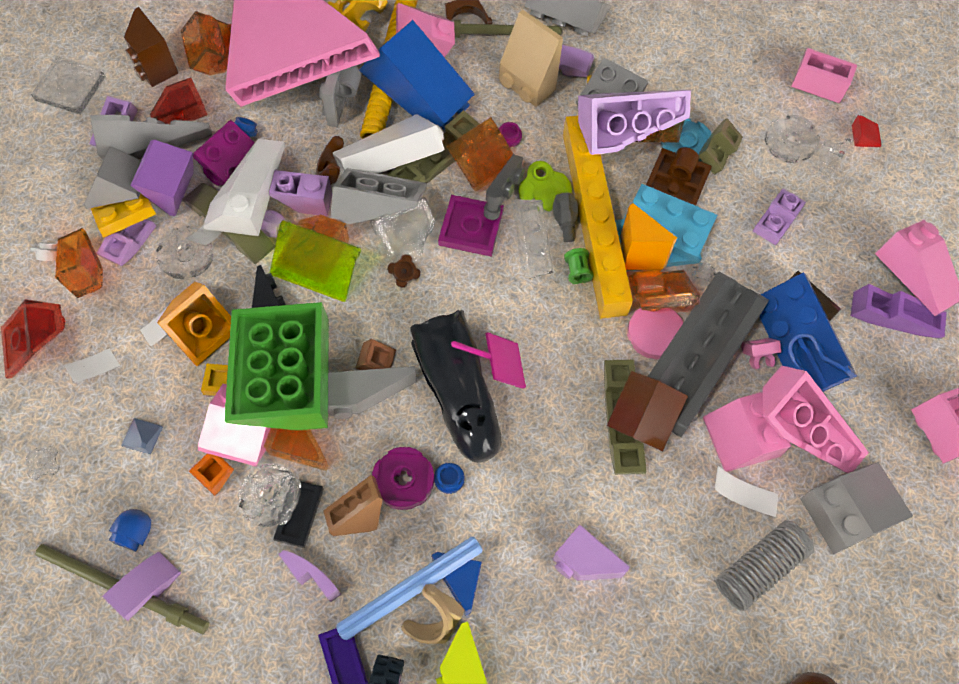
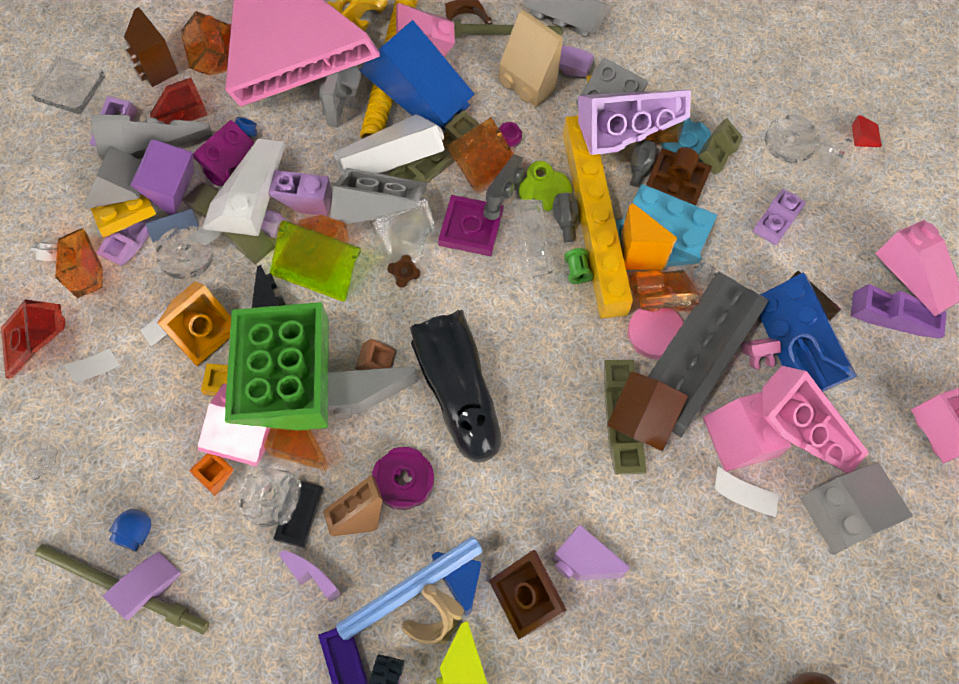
sand blue slope [121,418,163,455] -> none
reddish brown helmet [315,136,344,185] -> none
blue plate [434,463,465,494] -> none
dark pink piece [451,332,526,389] -> none
light grey piece [716,520,814,611] -> none
bright pink slope [791,48,857,103] -> none
none -> sand blue sticker [145,209,199,242]
none -> reddish brown slope [489,550,567,640]
none -> dark grey piece [630,140,656,188]

